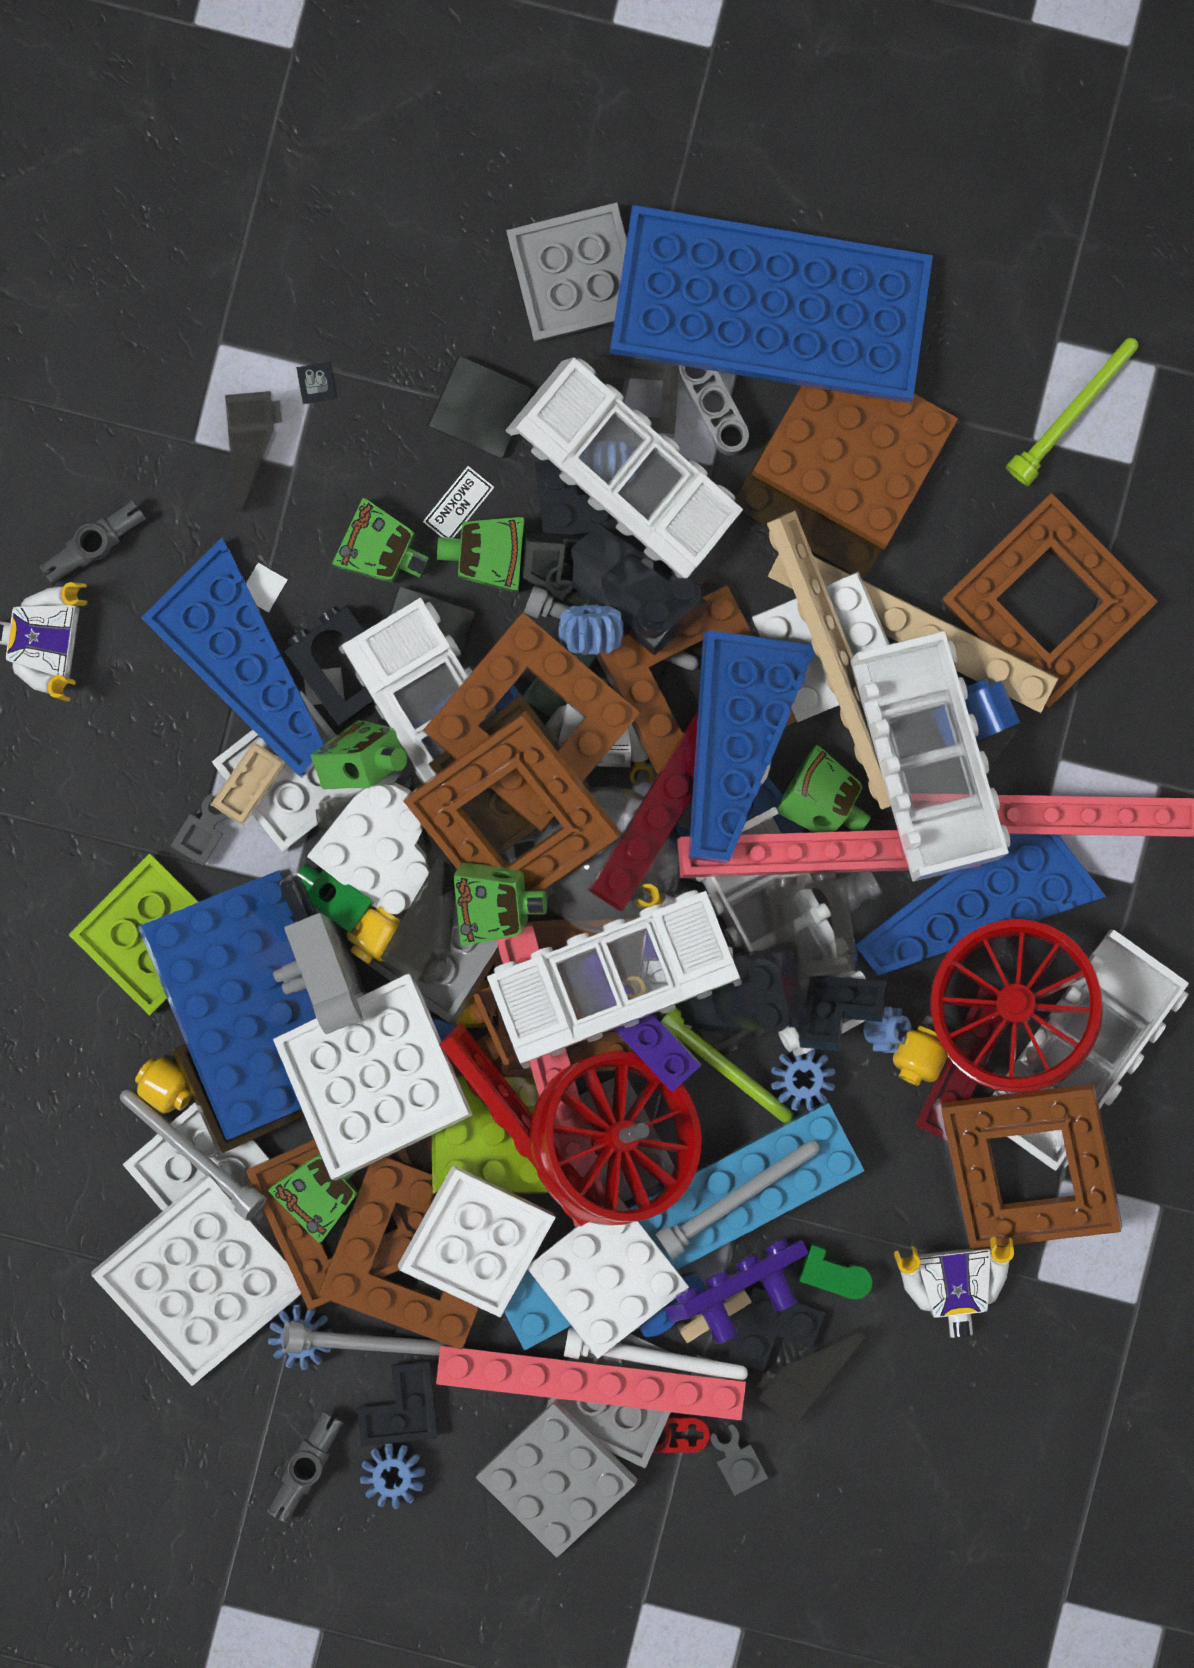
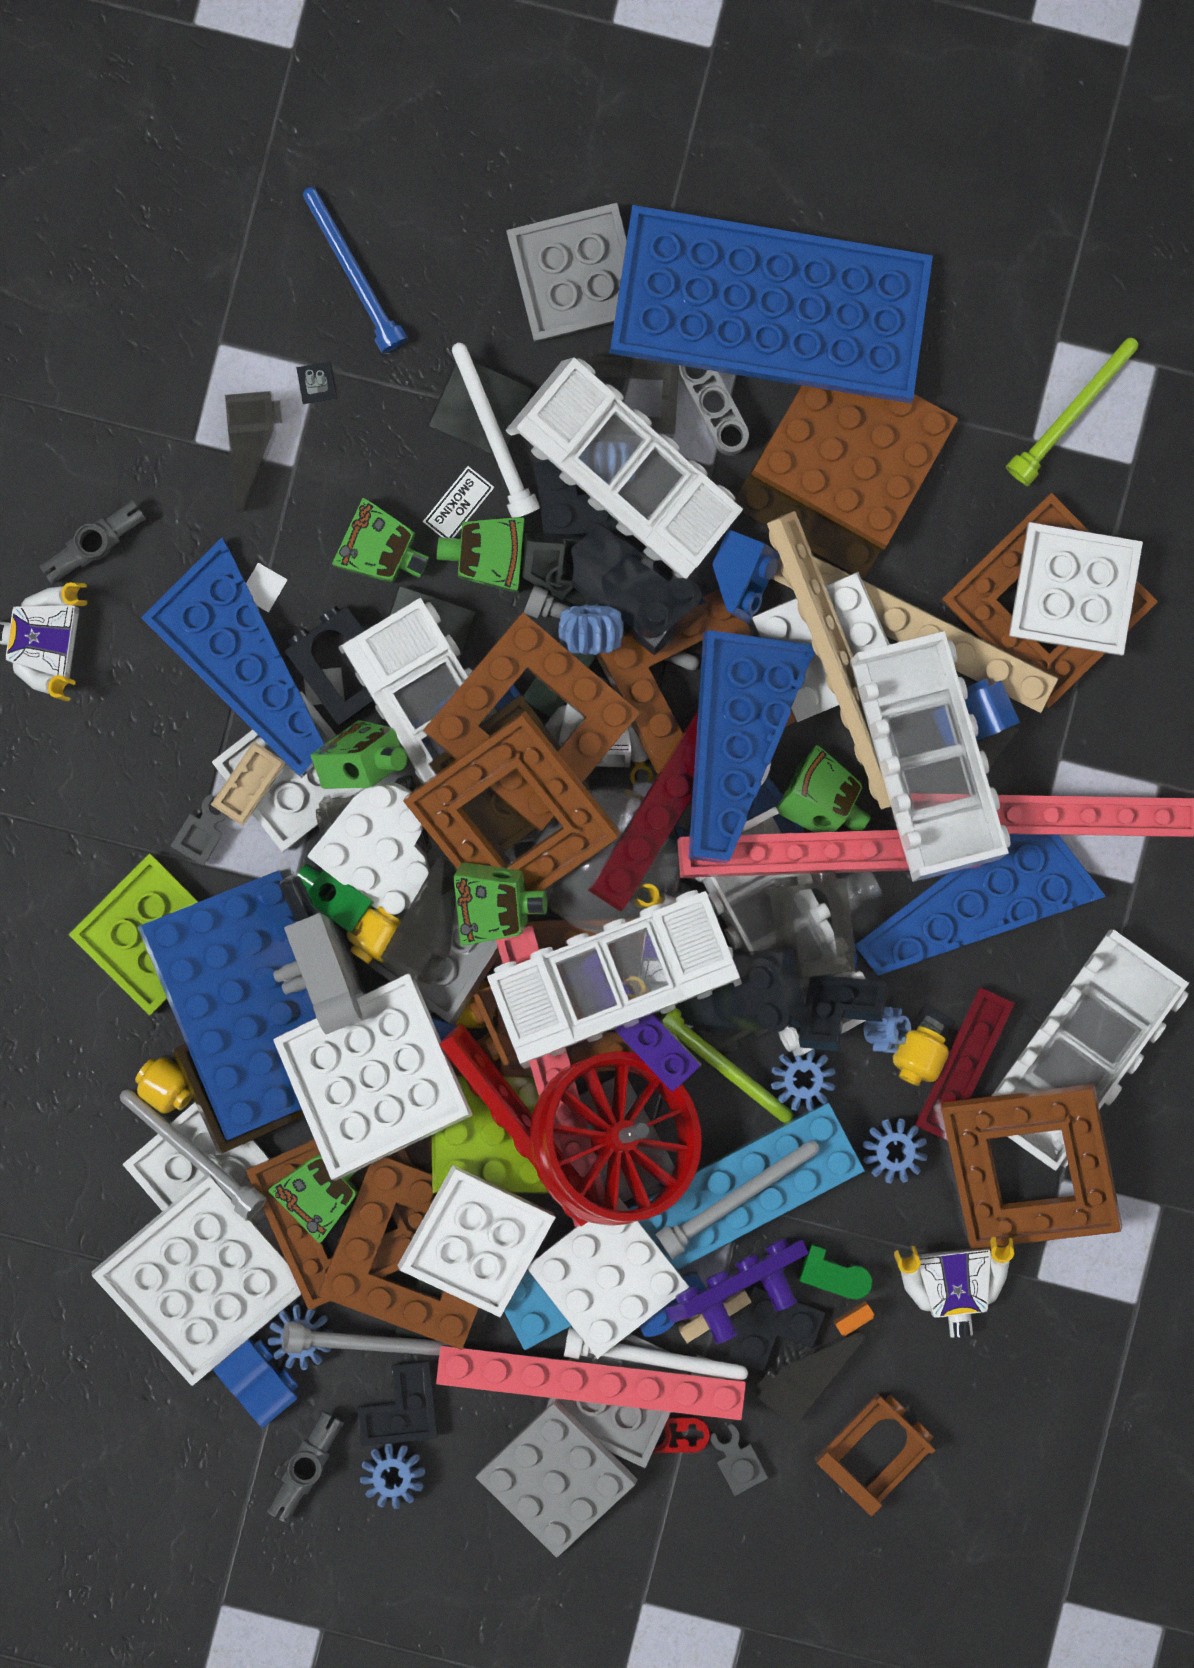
red wheel [931,919,1103,1093] -> none
none -> blue brick [213,1338,299,1428]
none -> blue piece [303,187,408,354]
none -> white piece [452,343,540,518]
none -> blue slope [712,529,780,623]
none -> dark orange panel [815,1393,936,1517]
none -> orange tile [834,1301,874,1336]
none -> medium blue gear [863,1118,927,1183]
none -> white plate [1009,522,1143,656]

